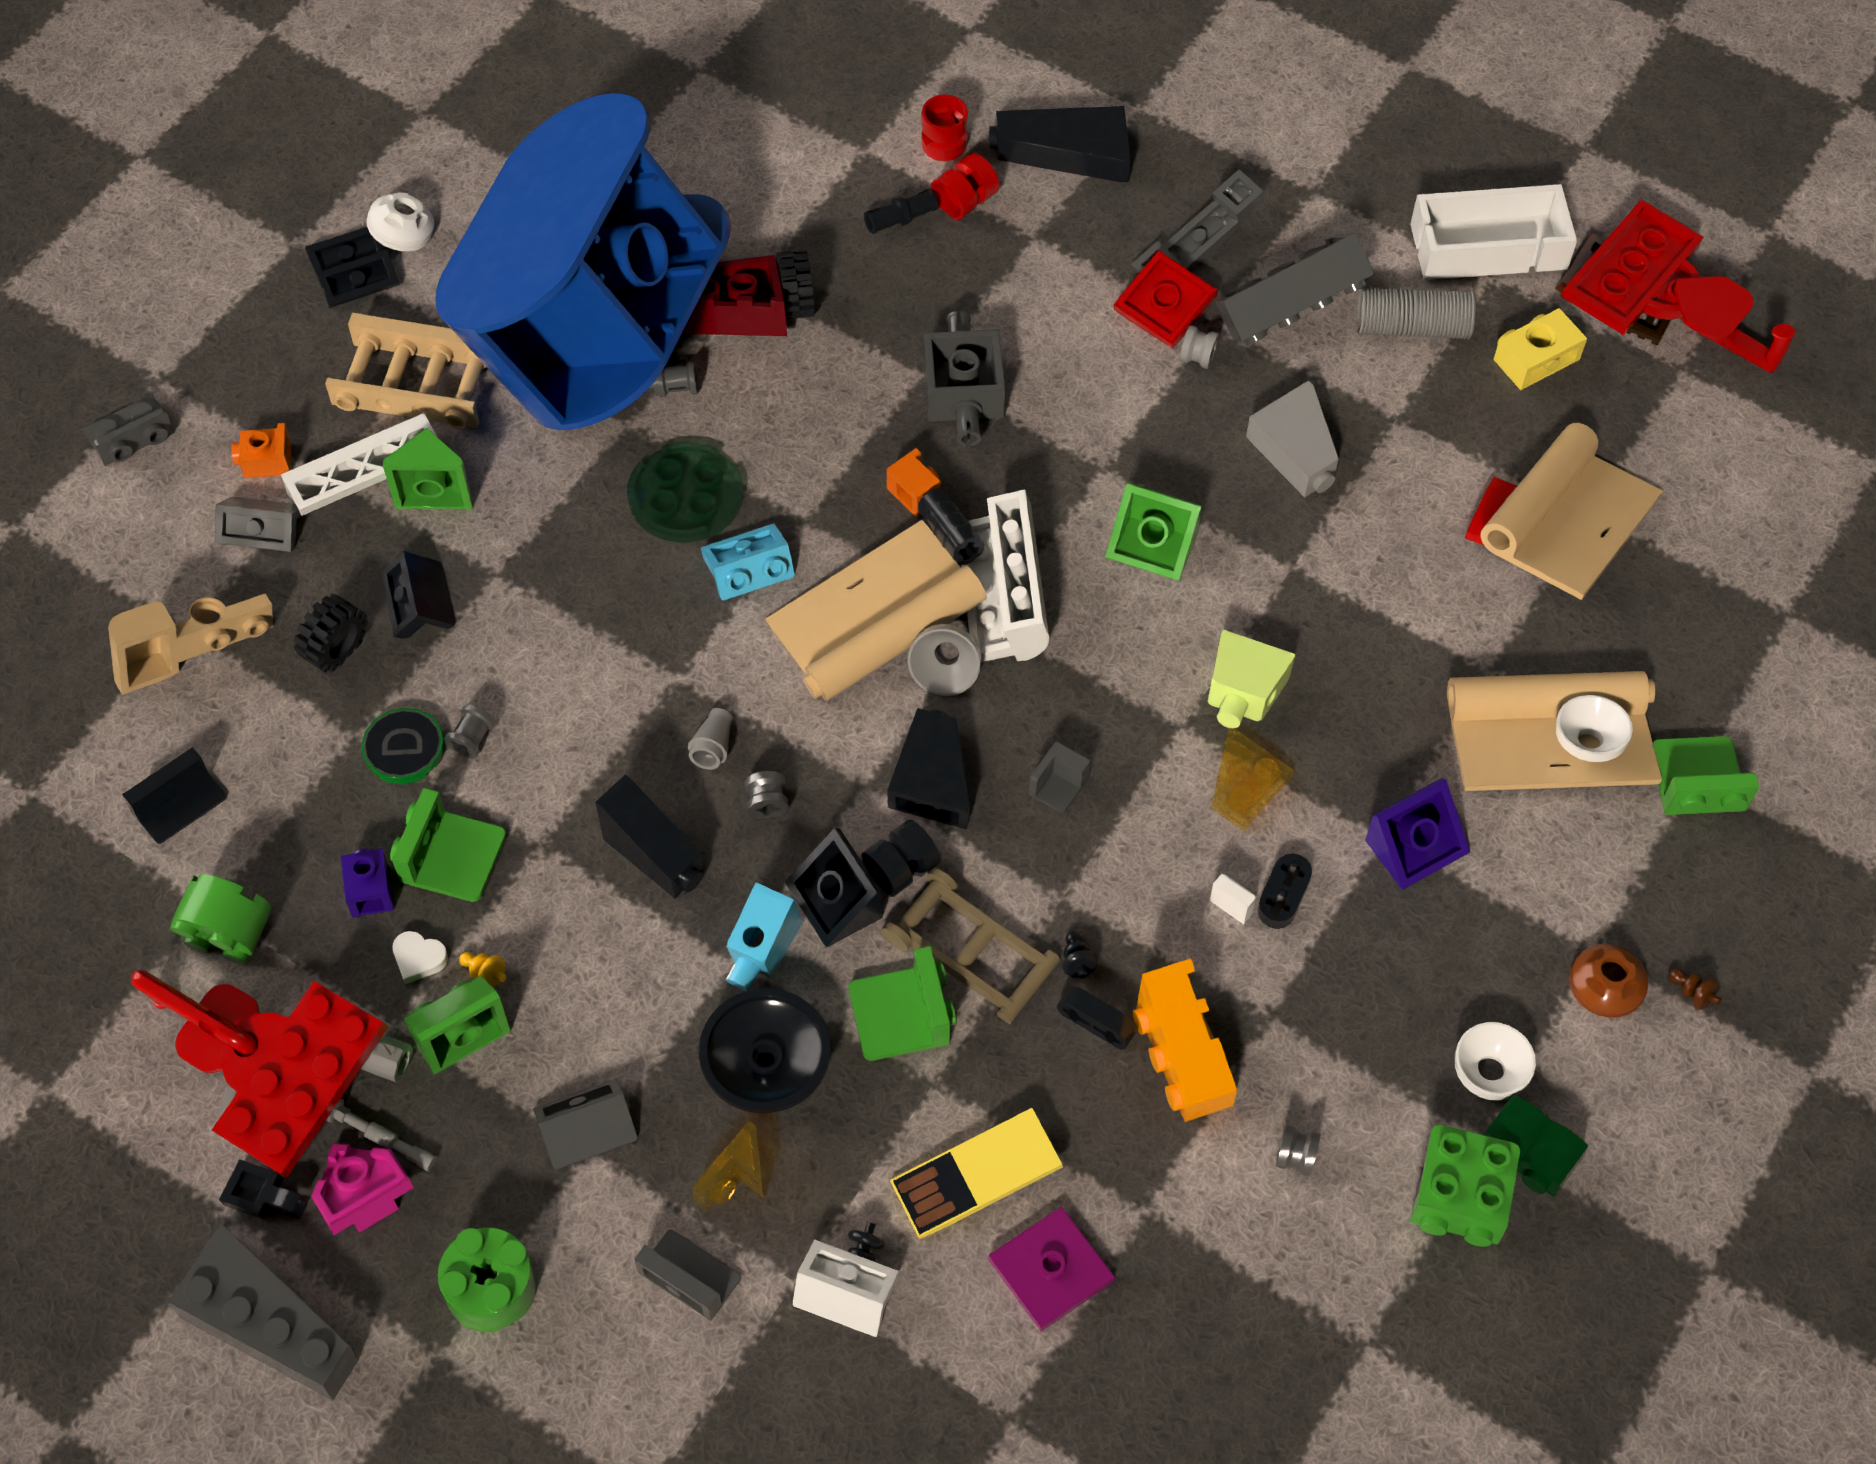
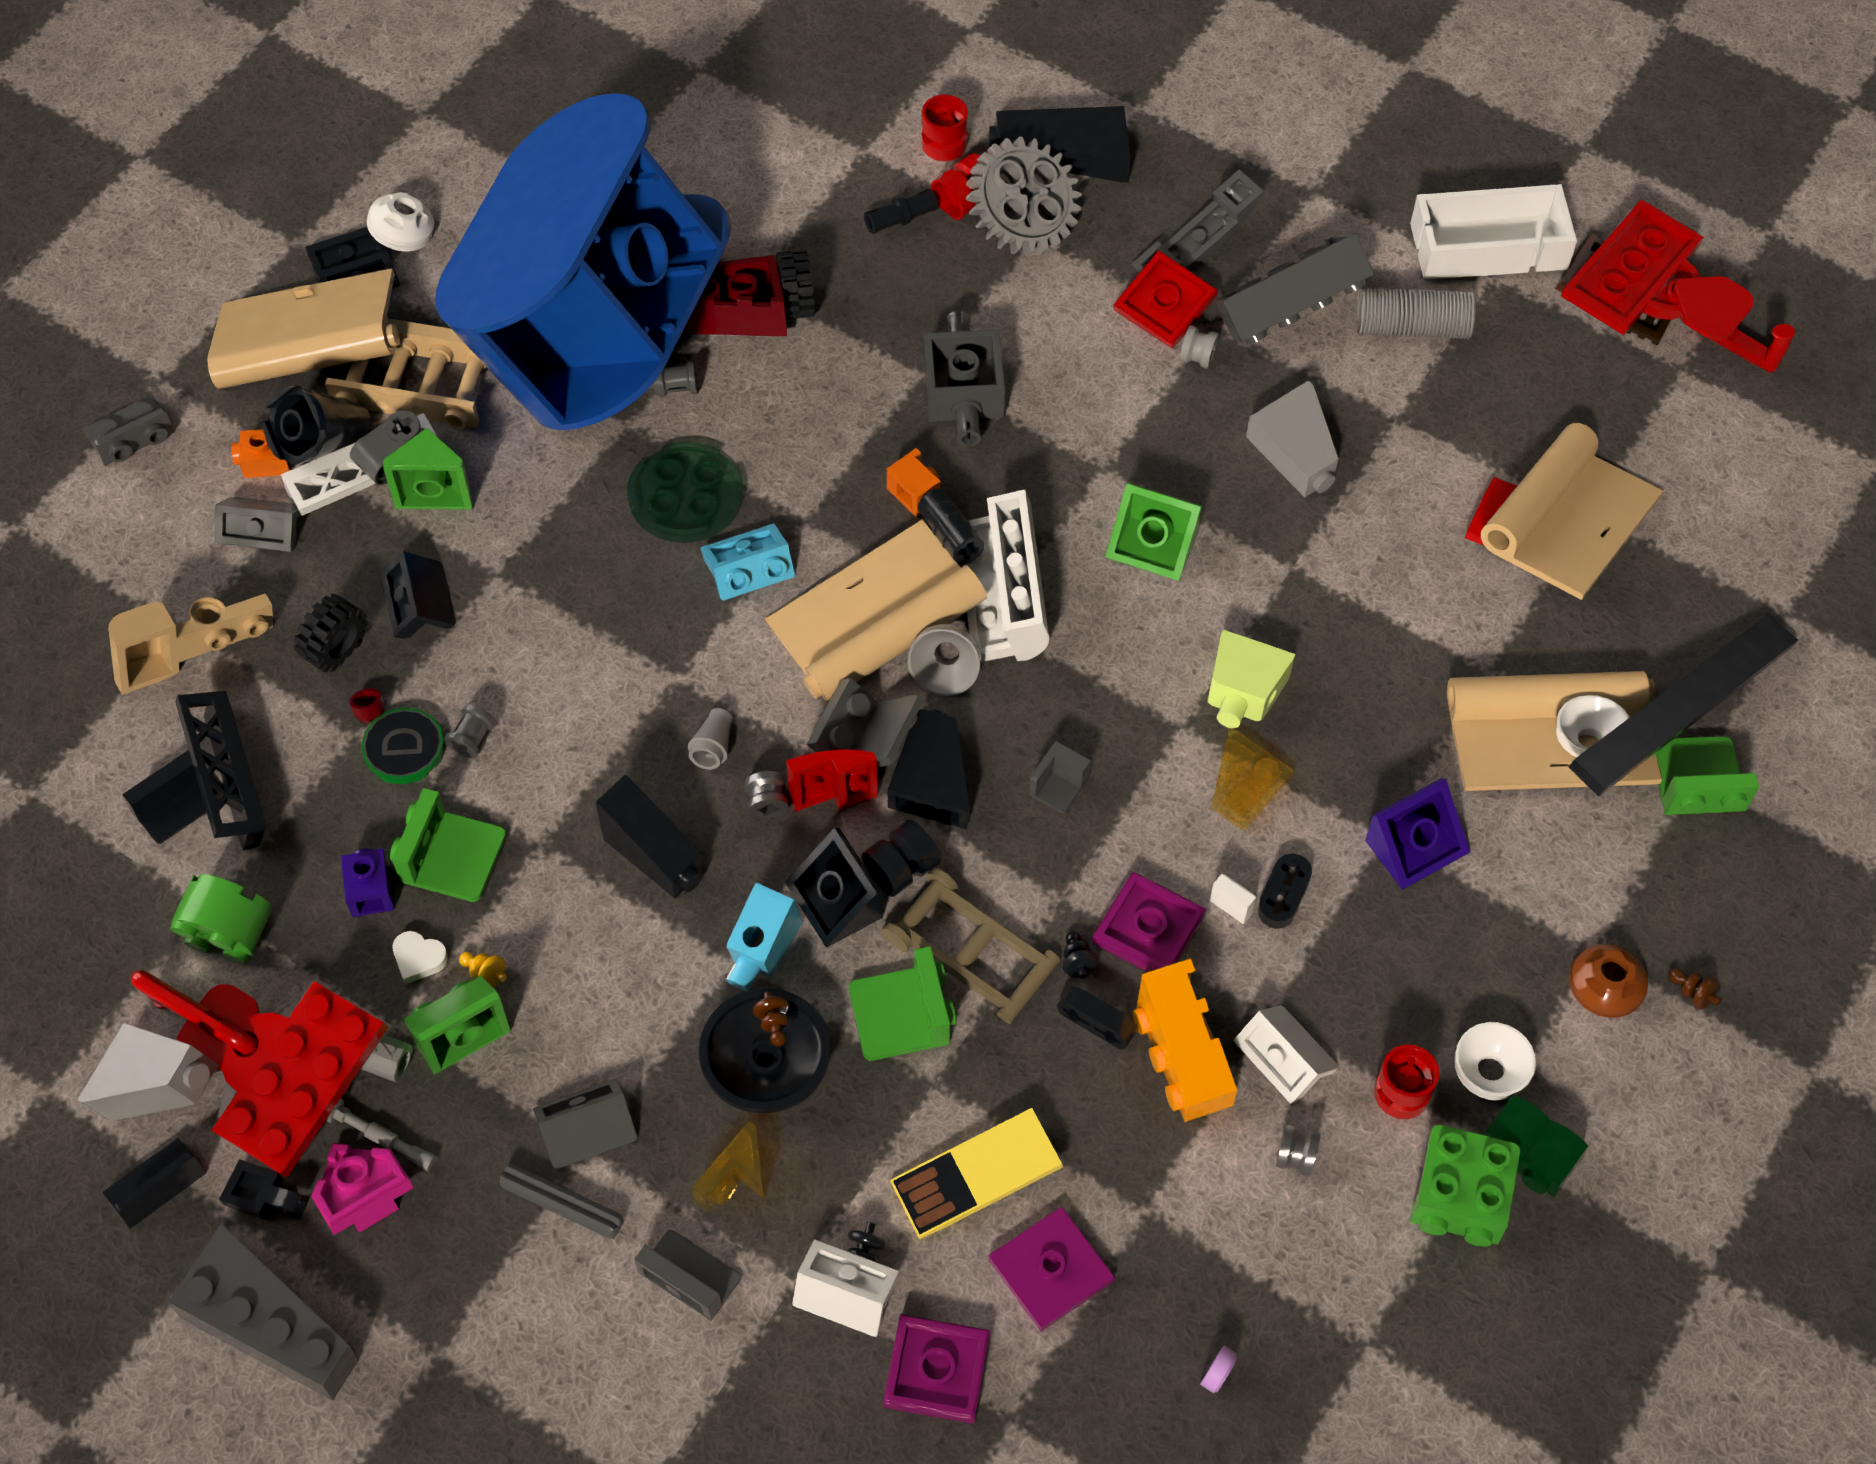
bright green brick [438,1227,536,1332] -> none
light yellow brick [1493,308,1587,390] -> none
none -> light grey slope [77,1023,219,1121]
none -> black panel [103,1137,206,1229]
none -> black fence [175,691,266,850]
none -> tan door [207,268,400,389]
none -> black cone [263,386,371,465]
none -> dark red hinge [349,688,384,724]
none -> dark grey piece [350,410,422,485]
none -> dark grey axle [499,1164,623,1239]
none -> reddish brown hair [753,992,789,1047]
none -> red slope [786,749,878,812]
none -> dark grey bracket [806,678,923,767]
none -> magenta plate [883,1314,990,1424]
none -> light grey gear [966,137,1082,256]
none -> magenta plate [1092,872,1207,972]
none -> lavender tile [1200,1345,1238,1394]
none -> white panel [1233,1006,1339,1104]
none -> red wheel [1374,1044,1439,1119]
none -> black tile [1568,613,1798,797]

